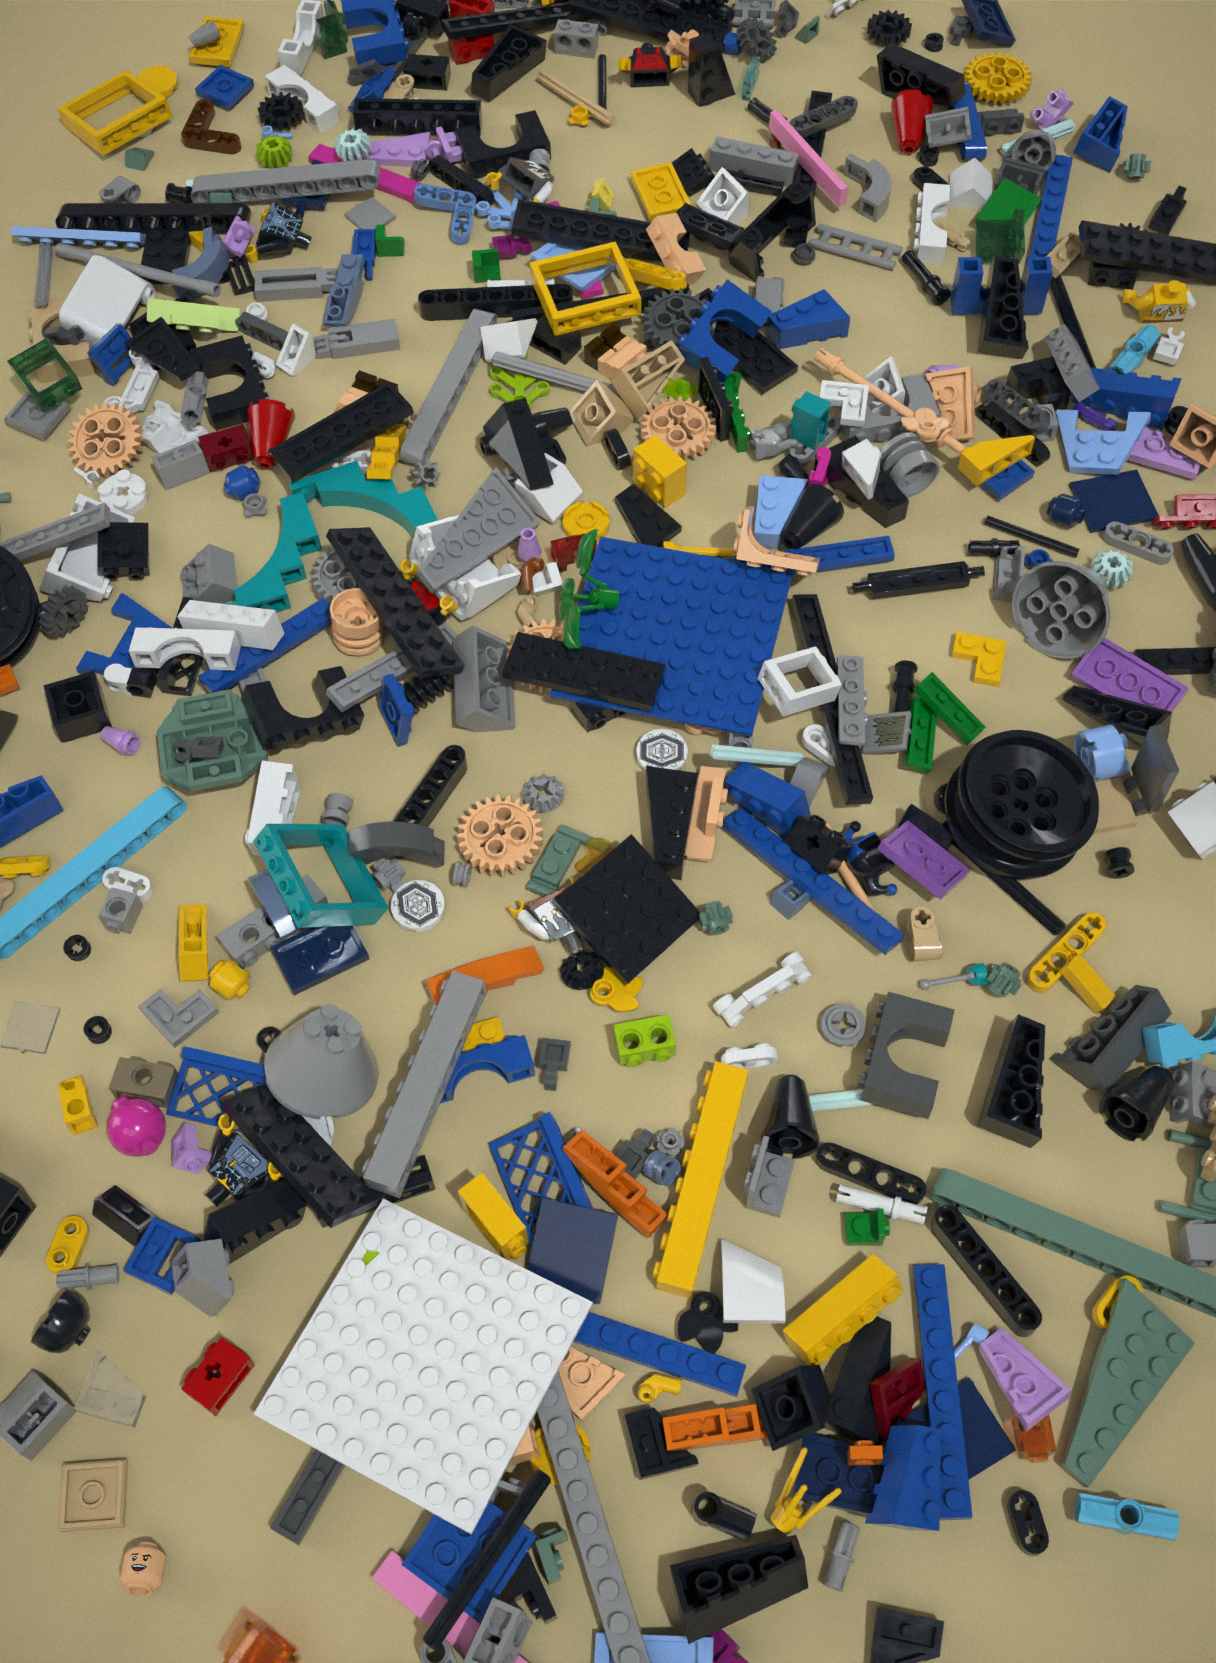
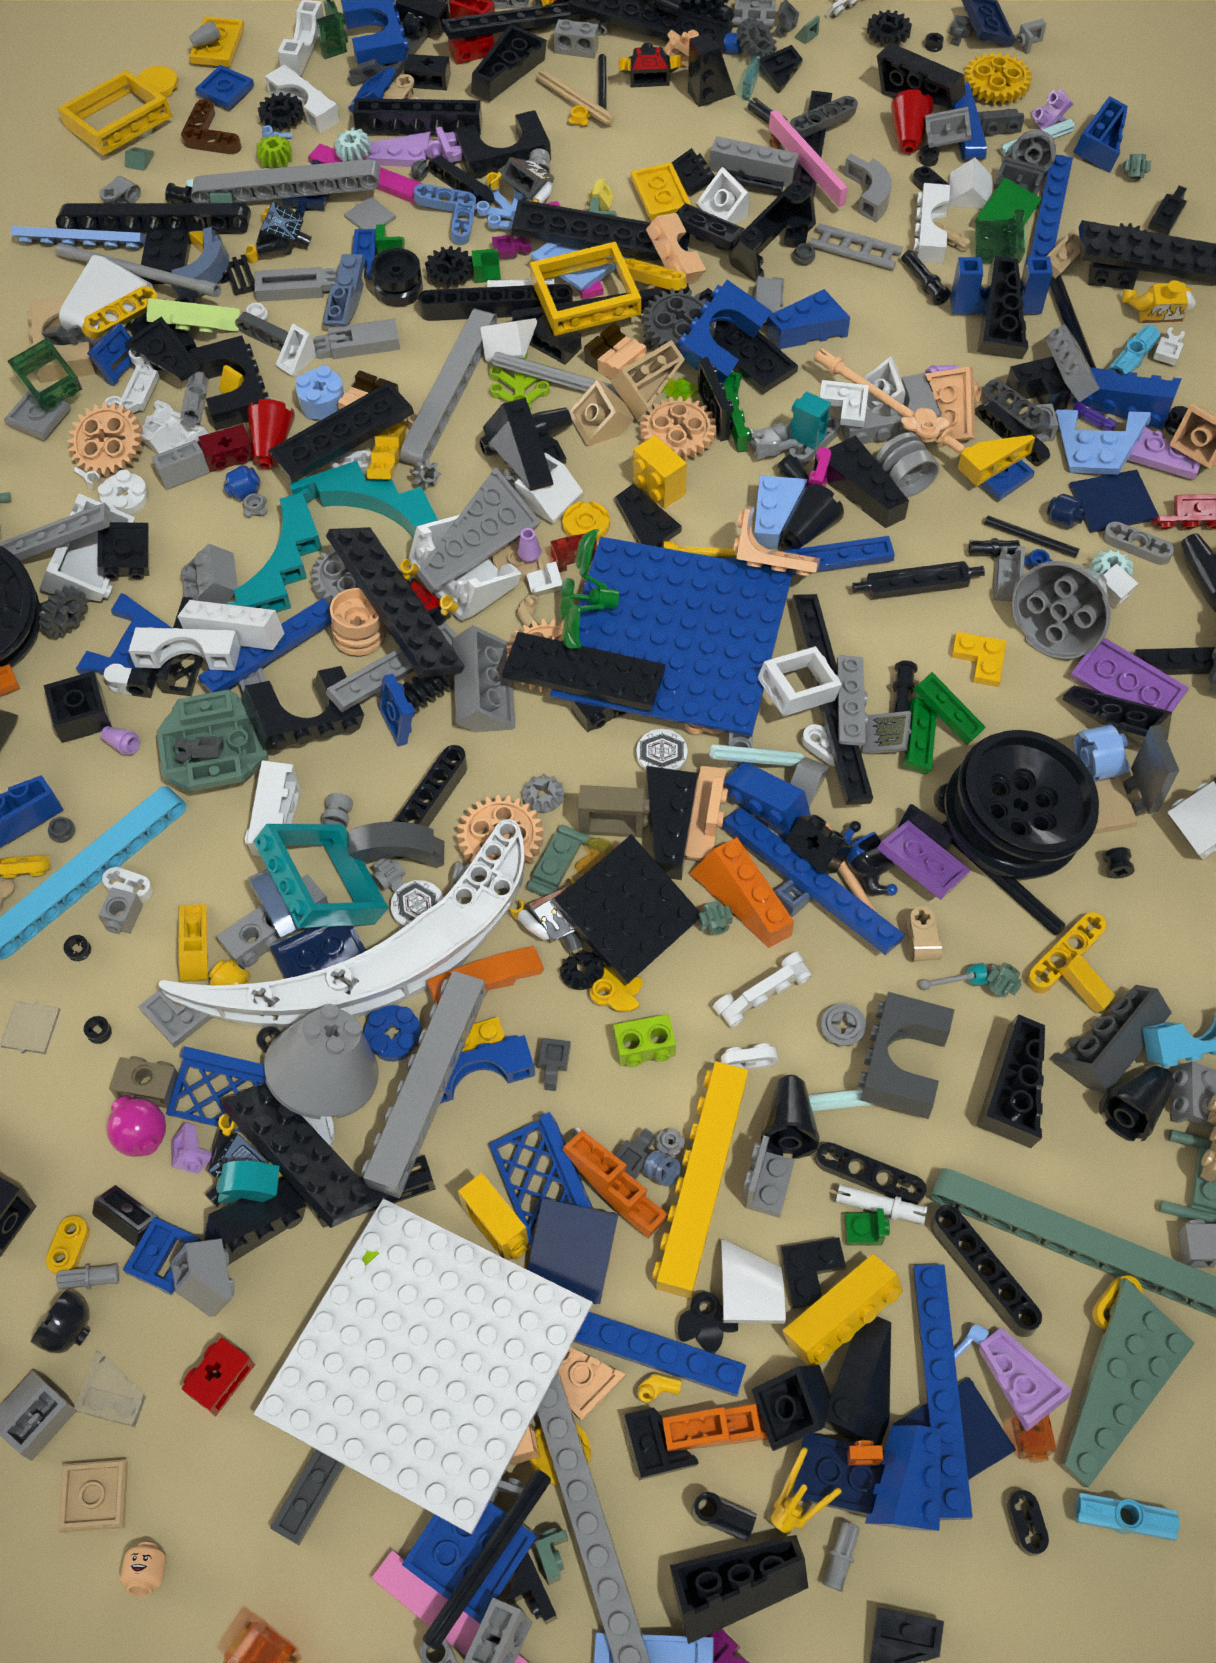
light grey axle [34,242,53,307] -> none
yellow leg [58,1075,99,1136] -> none
lavender hips [222,215,256,258] -> none
white arm [252,351,275,378] -> none
dark orange arm [520,557,545,592] -> none
black beam [604,428,631,469] -> none
white slope [842,439,882,500] -> none
dark red wing [870,1357,926,1441] -> none
none -> dark grey plate [48,816,75,842]
none -> yellow beam [82,286,157,339]
none -> white beam [159,819,525,1028]
none -> teal brick [216,1161,280,1205]
none -> yellow slope [219,365,244,394]
none -> light blue brick [296,365,344,421]
none -> blue plate [364,1005,421,1062]
none -> black wheel [371,248,423,307]
none -> black gear [425,246,474,288]
none -> dark tan window [578,785,649,838]
none -> orange wedge [690,837,794,948]
none -> black wing [757,45,803,93]
none -> black plate [780,1237,846,1309]
none -> light grey bracket [1017,19,1047,54]
none -> white panel [1104,564,1138,609]

